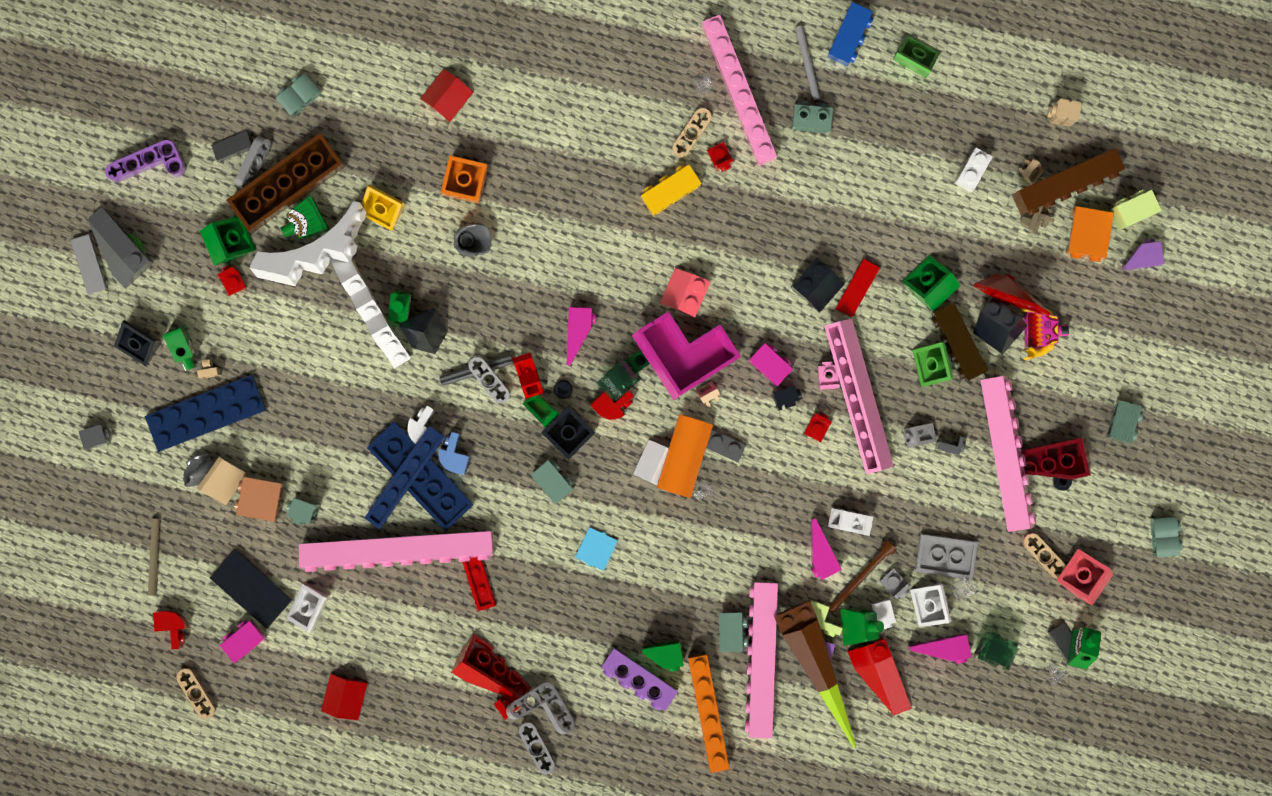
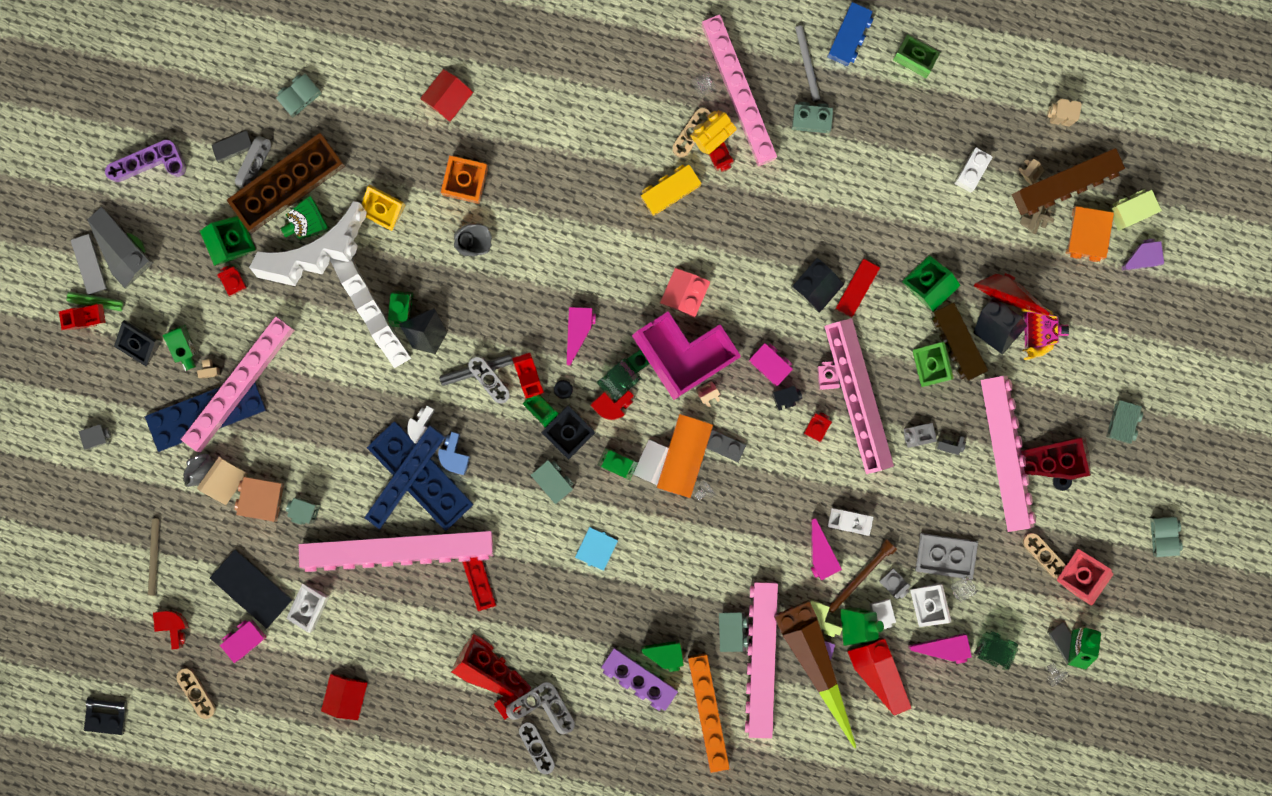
none -> red brick [58,304,106,330]
none -> bright green axle [66,292,124,311]
none -> black plate [84,696,127,735]
none -> bright pink brick [181,317,295,452]
none -> green torso [597,448,638,480]
none -> yellow brick [690,110,737,154]

